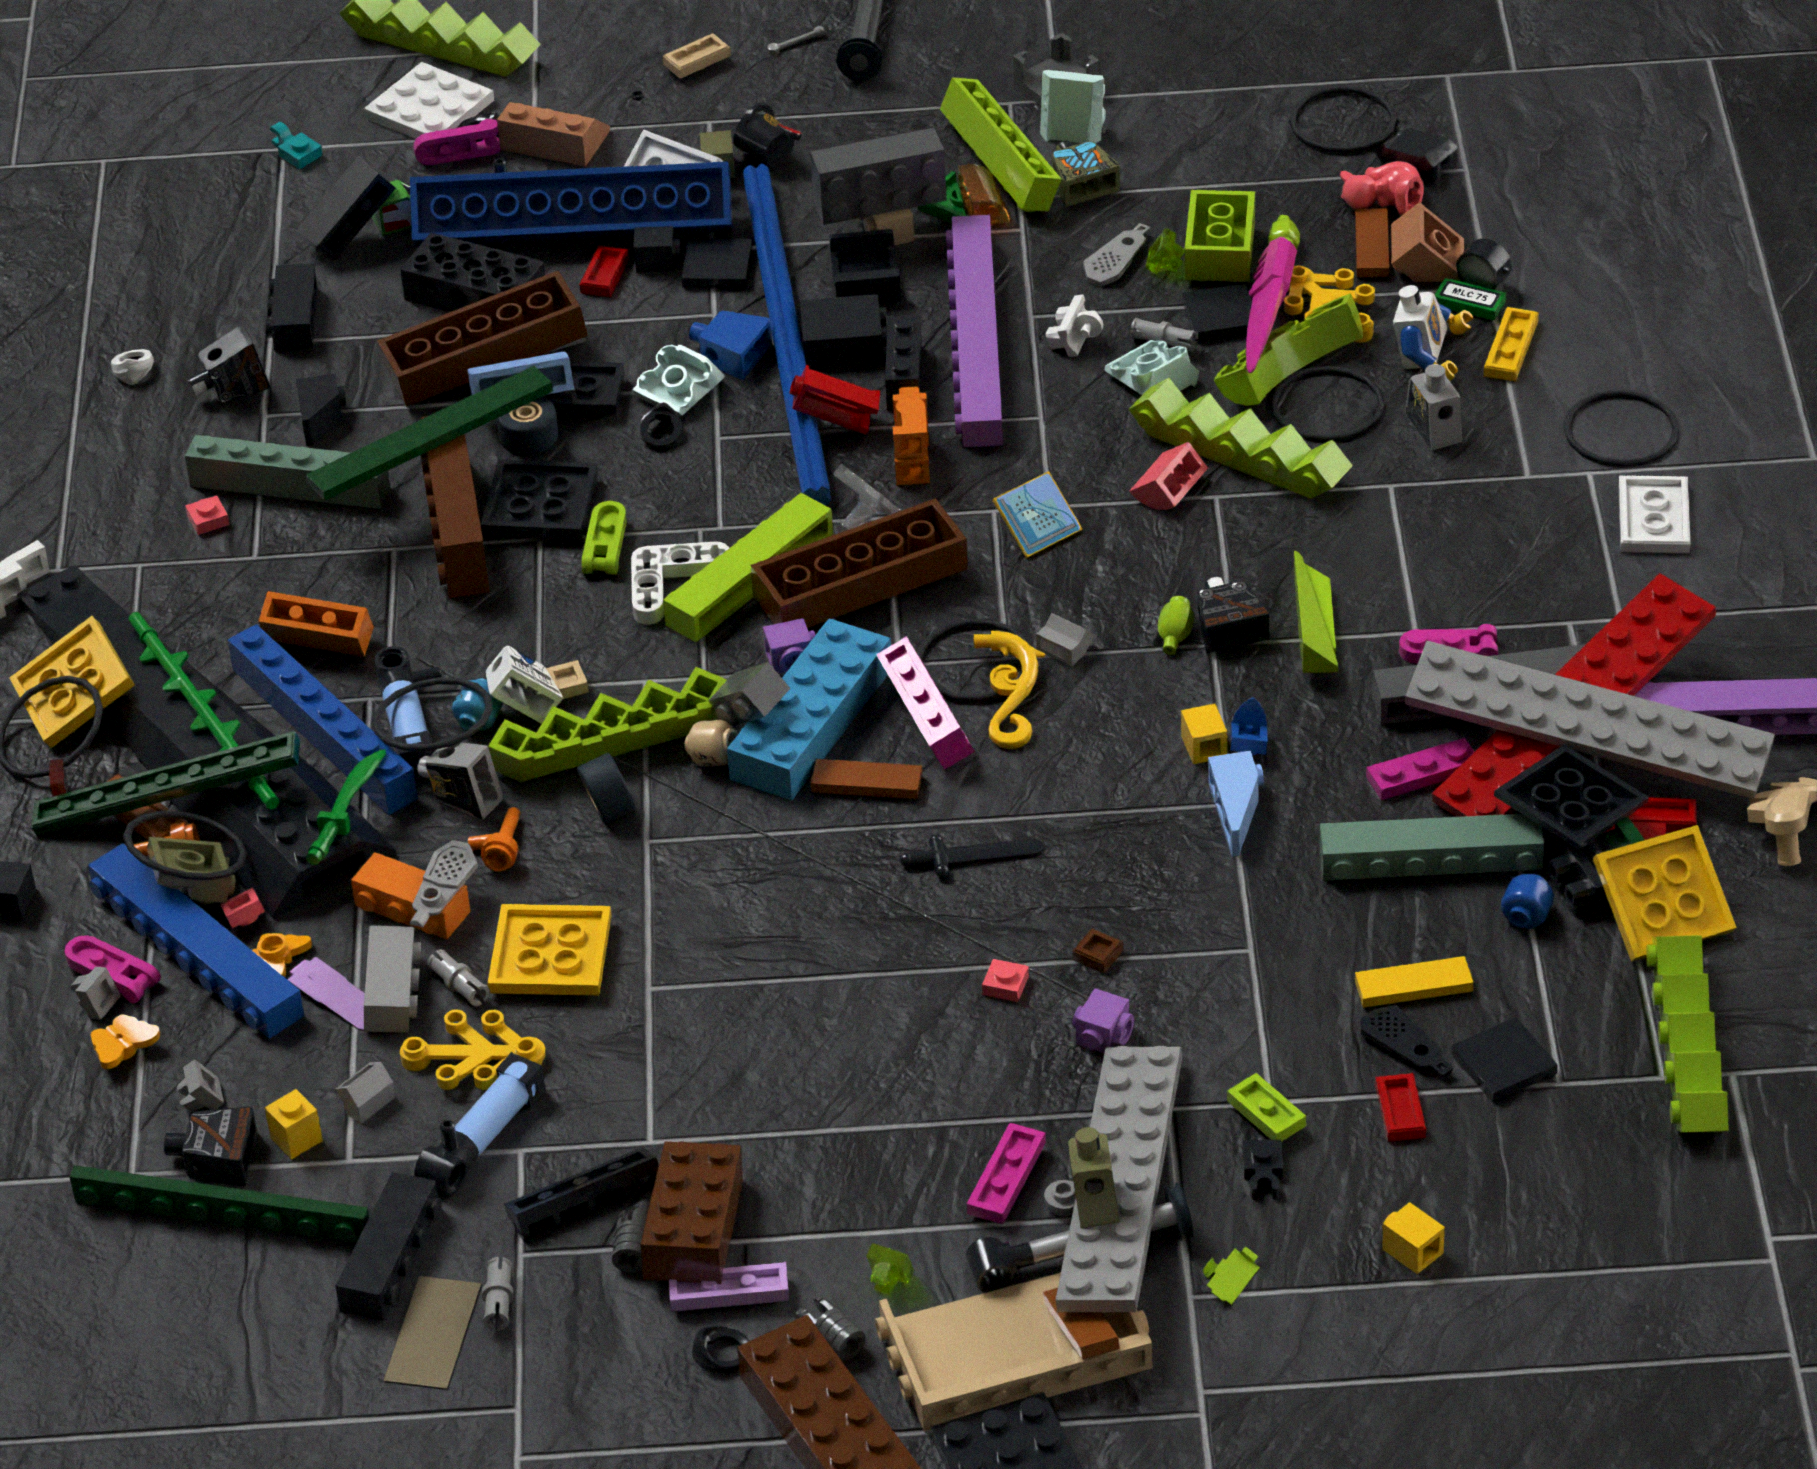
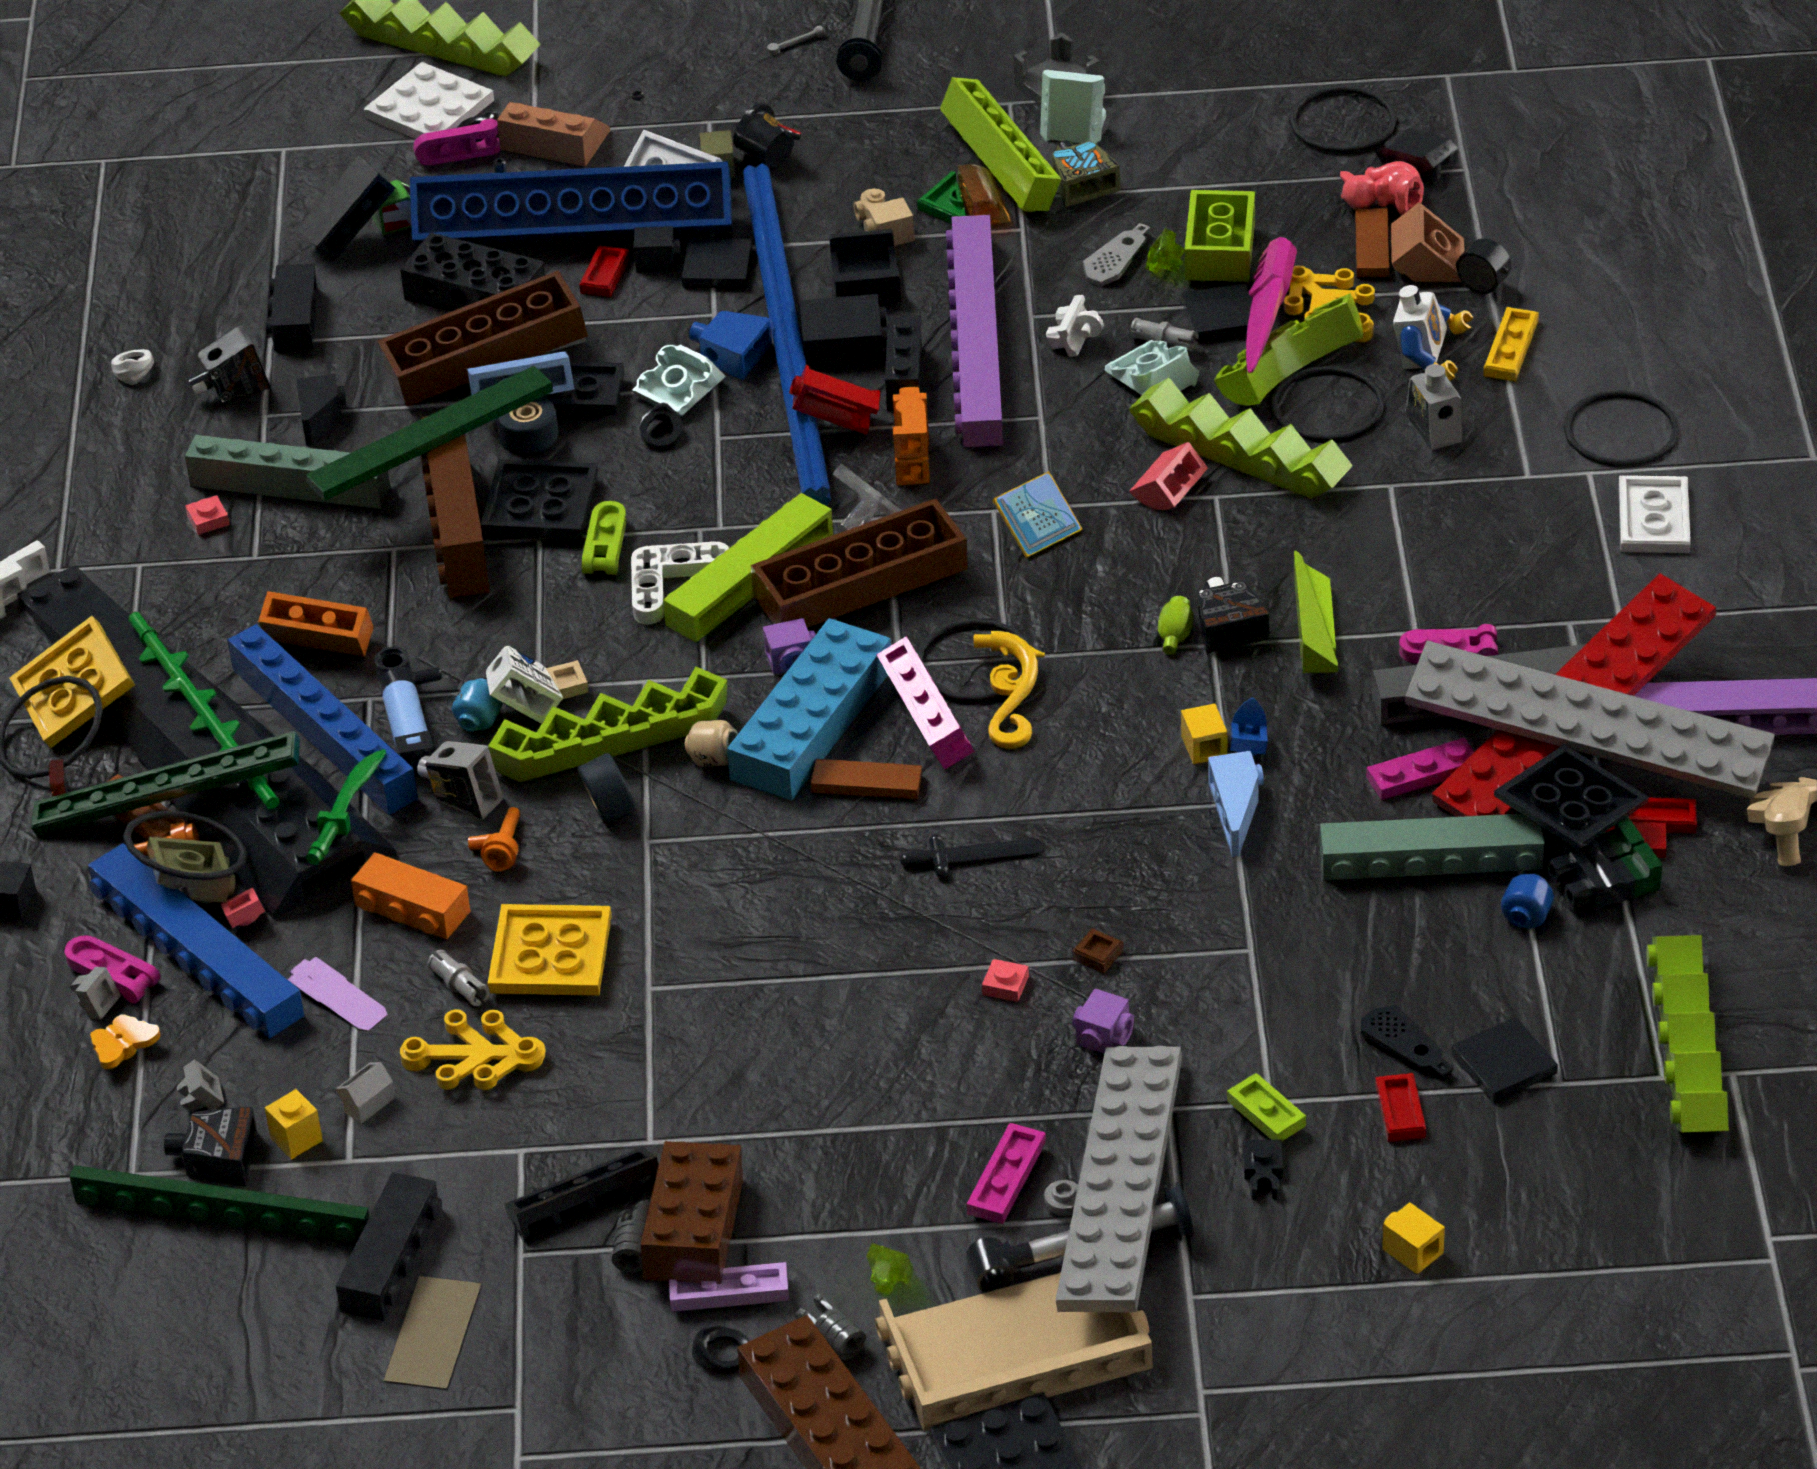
light orange animal [252,933,313,977] -> none
teal plate [270,122,323,170] -> none
light grey brick [364,926,421,1033] -> none
black piece [372,677,493,751] -> none
light grey piece [410,840,478,927] -> none
piece [414,1052,546,1195] -> none
light grey pin [482,1257,514,1331] -> none
tan plate [663,33,731,79] -> none
dark grey brick [708,662,790,726] -> none
dark grey brick [810,128,947,225] -> none
light grey piece [1036,613,1095,666] -> none
dark orange tile [1043,1288,1120,1360] -> none
olive torso [1068,1127,1120,1228] -> none
lime piece [1202,1247,1260,1305] -> none
lime plant [1268,215,1300,249] -> none
yellow tile [1355,956,1473,1008] -> none
tile [1435,278,1506,321] -> none
yellow plate [1593,825,1737,962] -> none

